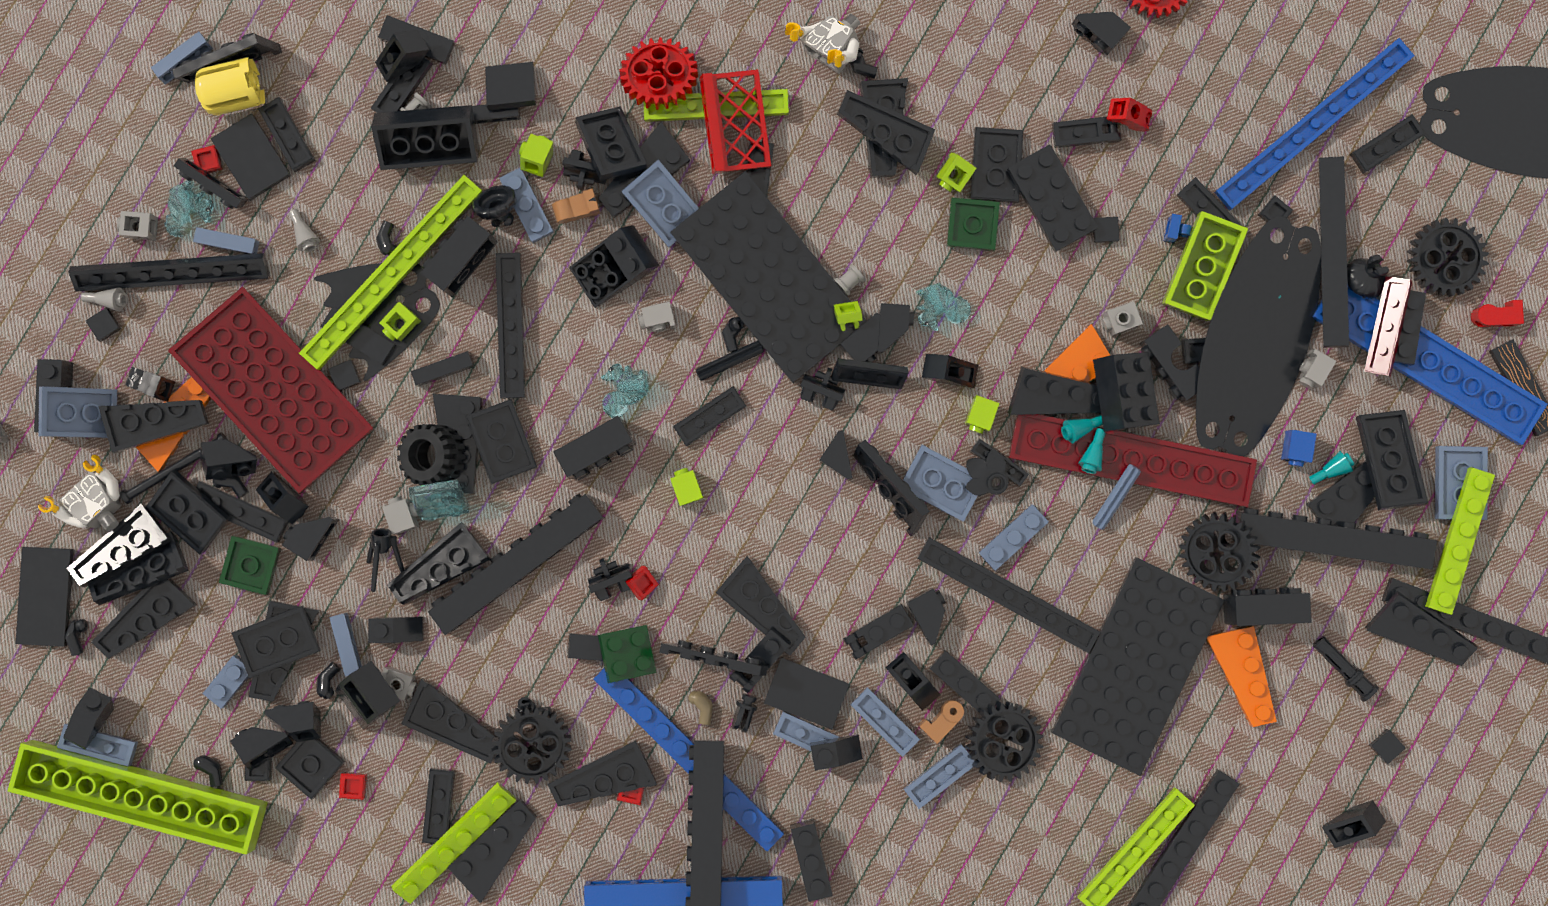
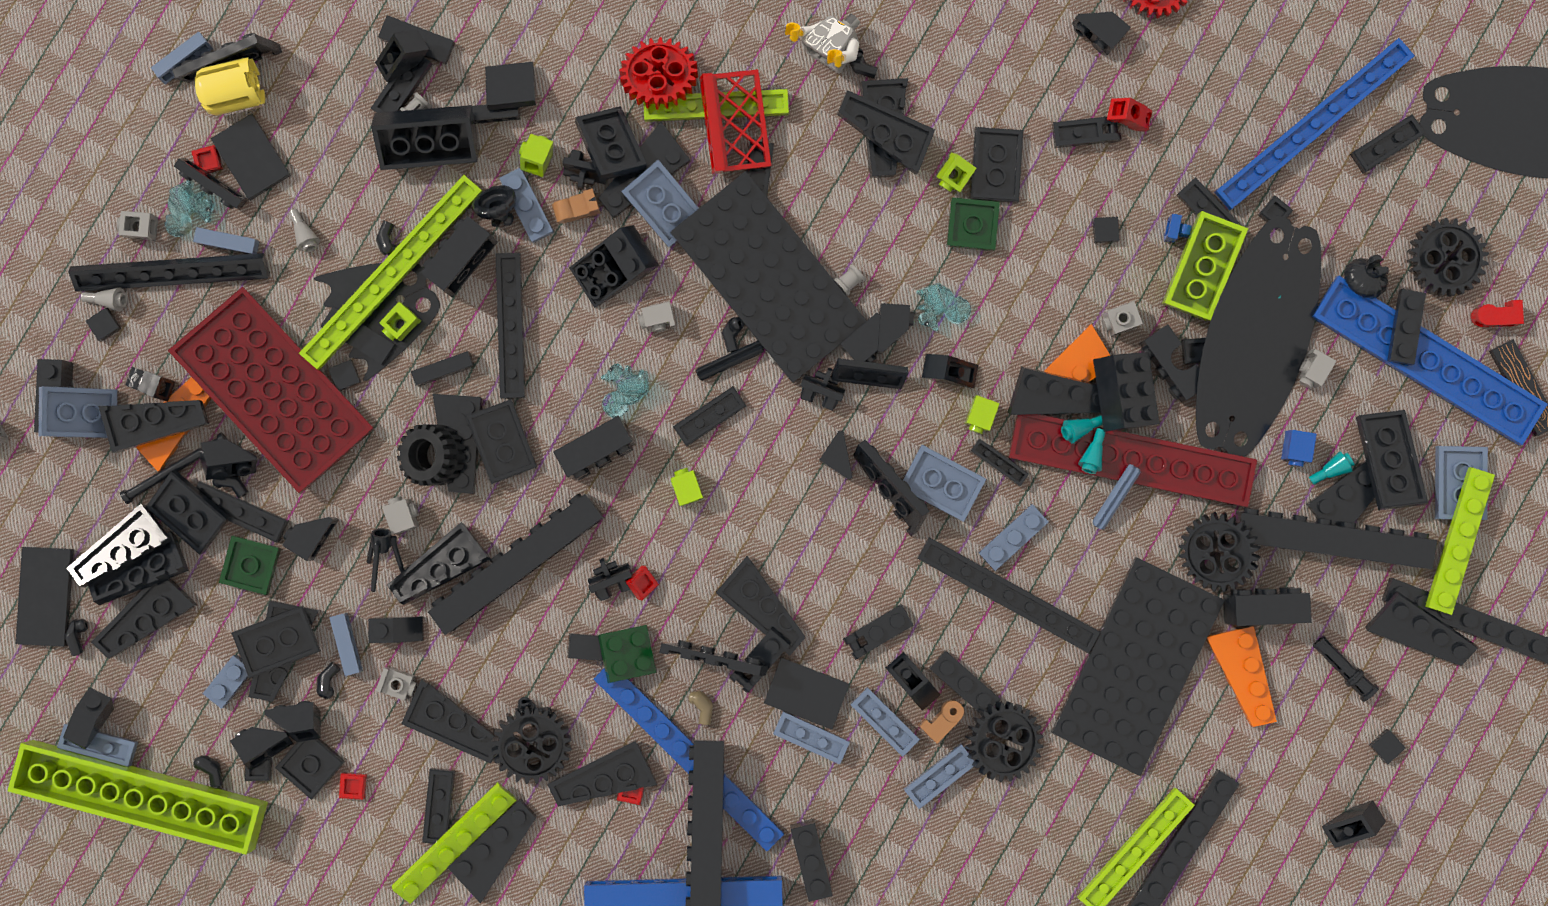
torso [38,455,121,531] -> none
black slope [256,471,309,525] -> none
black tile [258,97,316,172] -> none
black slope [335,661,400,730] -> none
clear light blue plate [409,479,469,521] -> none
black arm [731,693,757,733] -> none
black slope [810,734,863,771] -> none
lime tile [834,301,862,331] -> none
black slope [906,588,946,646] -> none
black plate [965,449,1009,496] -> none
black plate [1007,144,1098,252] -> none
black tile [1319,156,1349,348] -> none
tile [1364,276,1412,377] -> none

